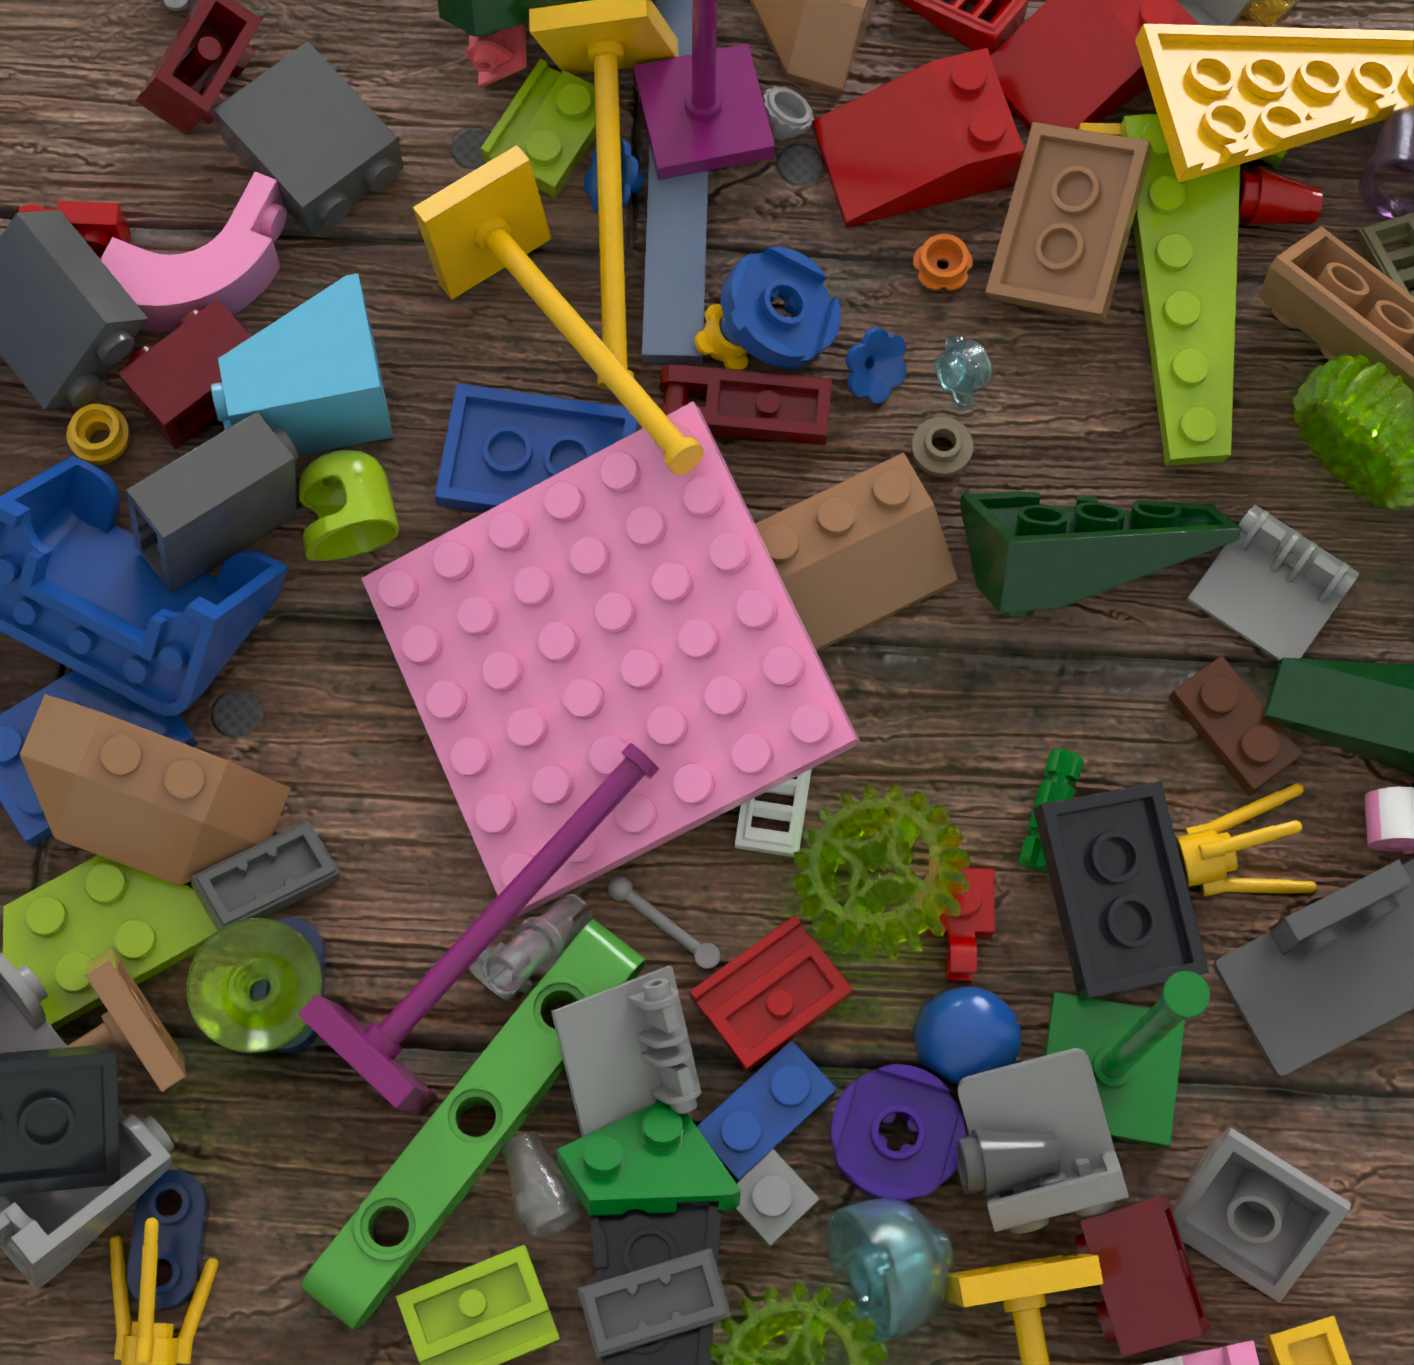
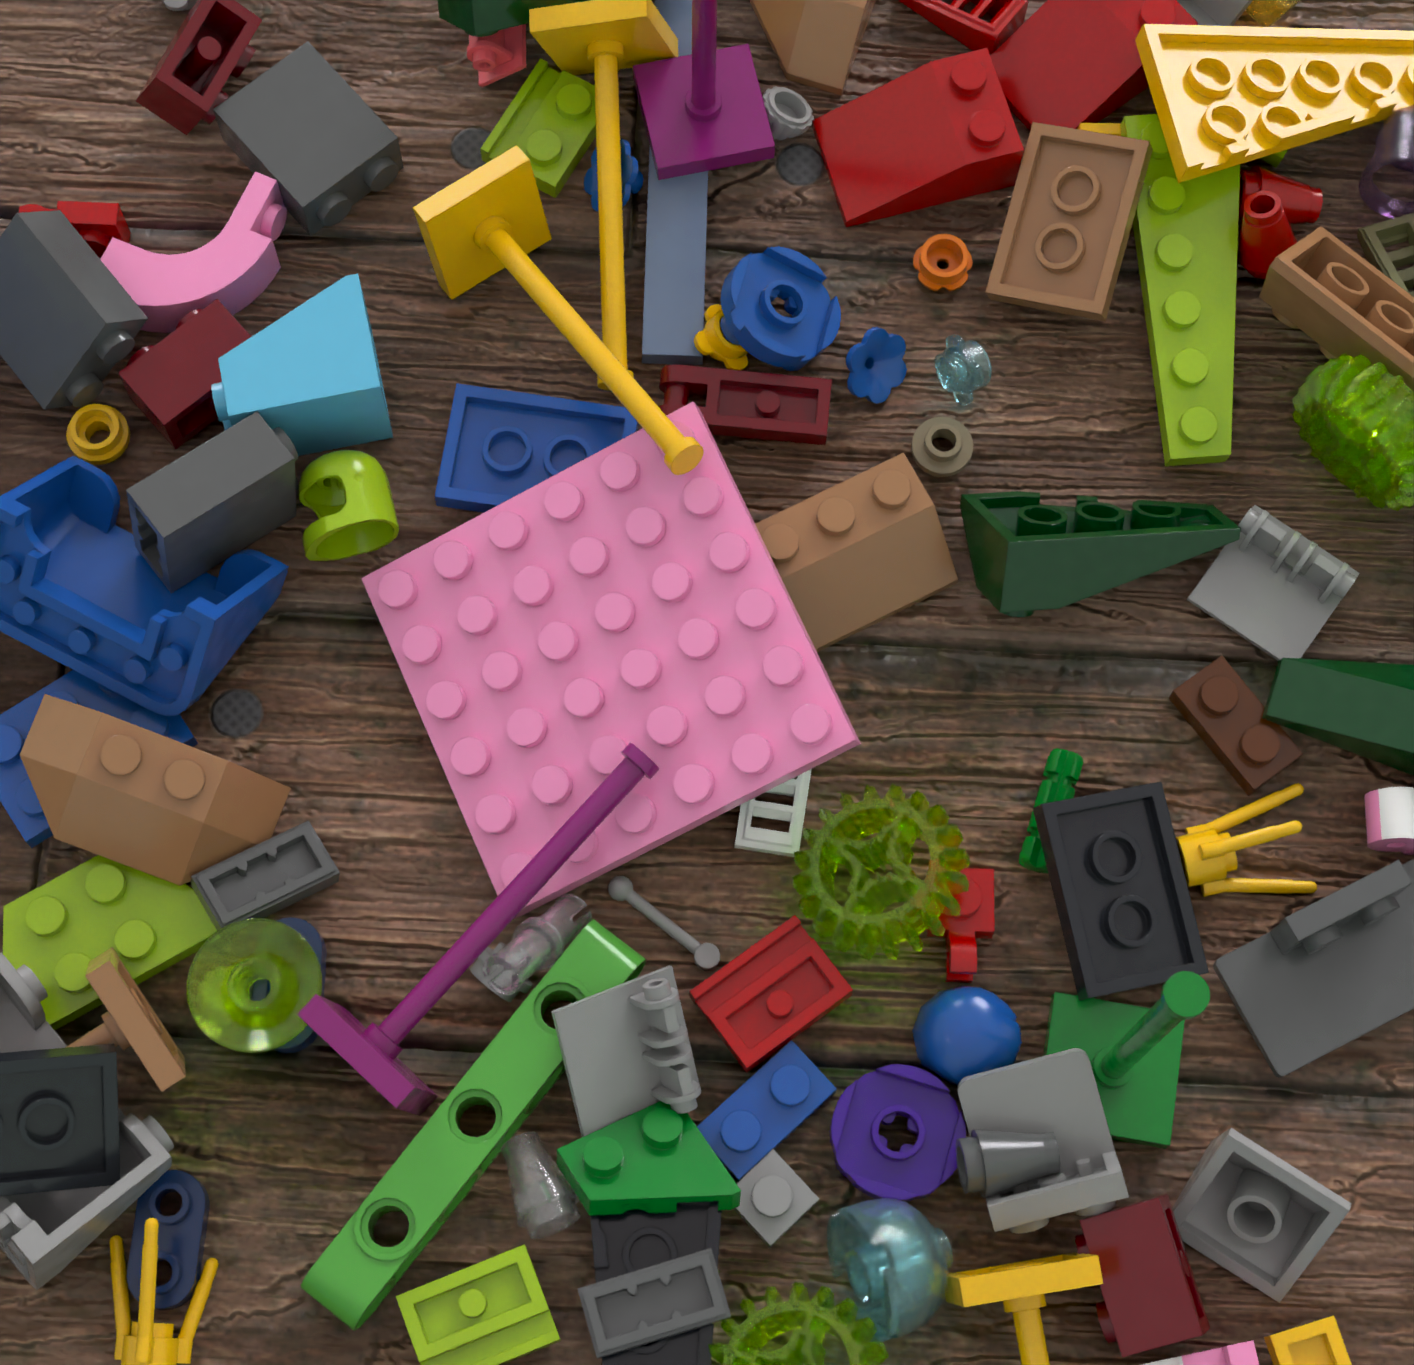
none -> red cone [1237,190,1297,279]

